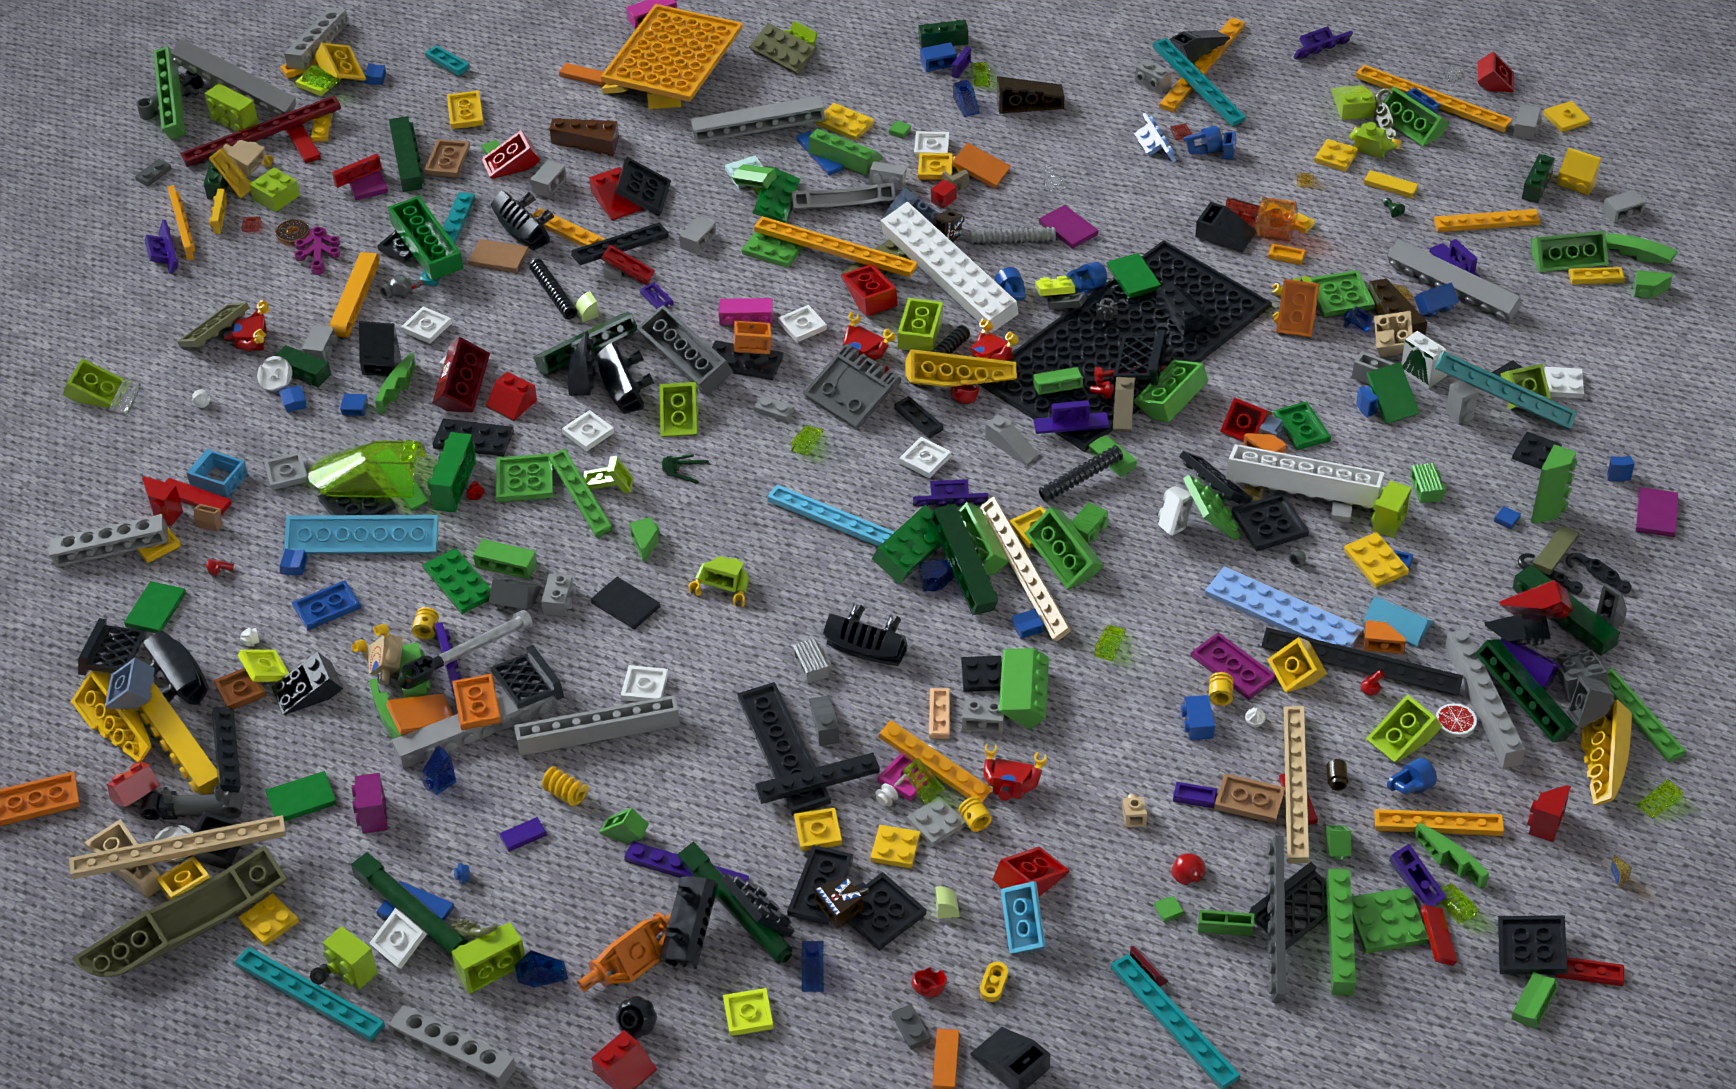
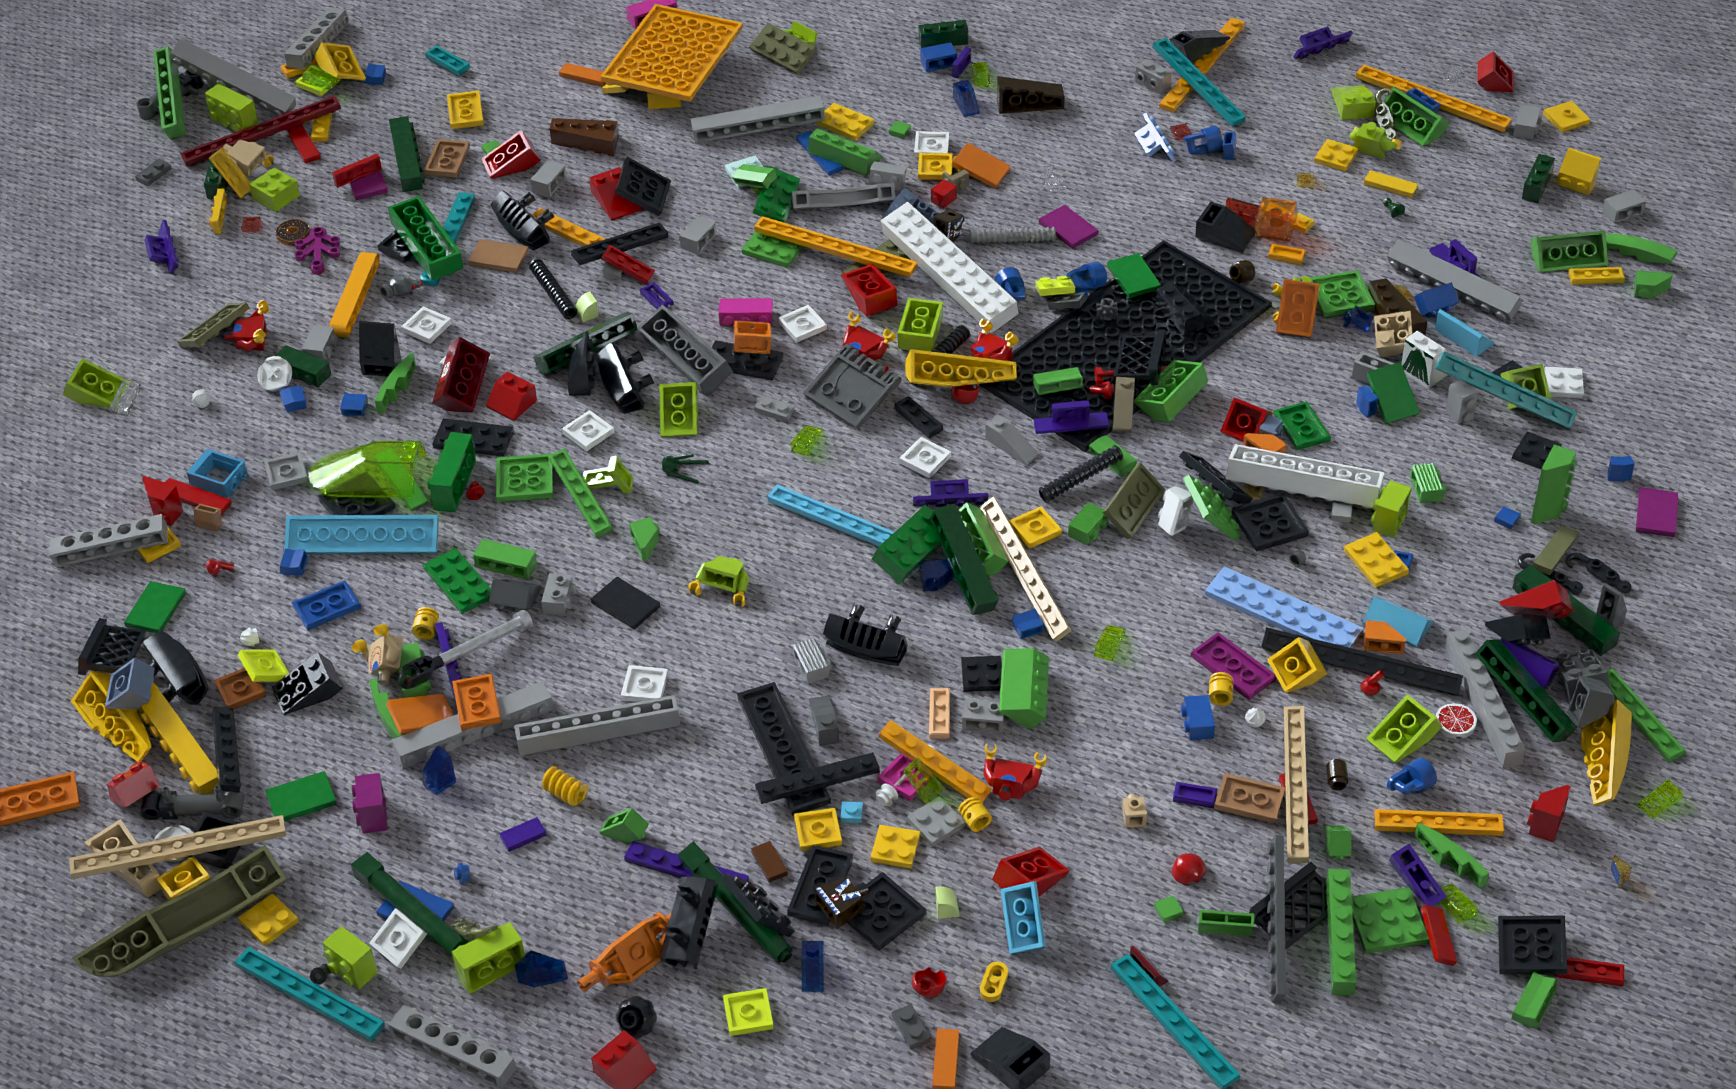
light orange plate [167,185,196,261] -> none
black fence [490,645,564,709] -> none
bright green slope [1025,507,1104,589] -> none
light orange plate [1434,209,1540,232] -> none
none -> reddish brown tile [751,841,788,883]
none -> medium azure plate [841,801,863,823]
none -> olive plate [1102,463,1166,539]
none -> dark brown head [1229,260,1256,283]
none -> medium azure slope [1435,309,1495,357]

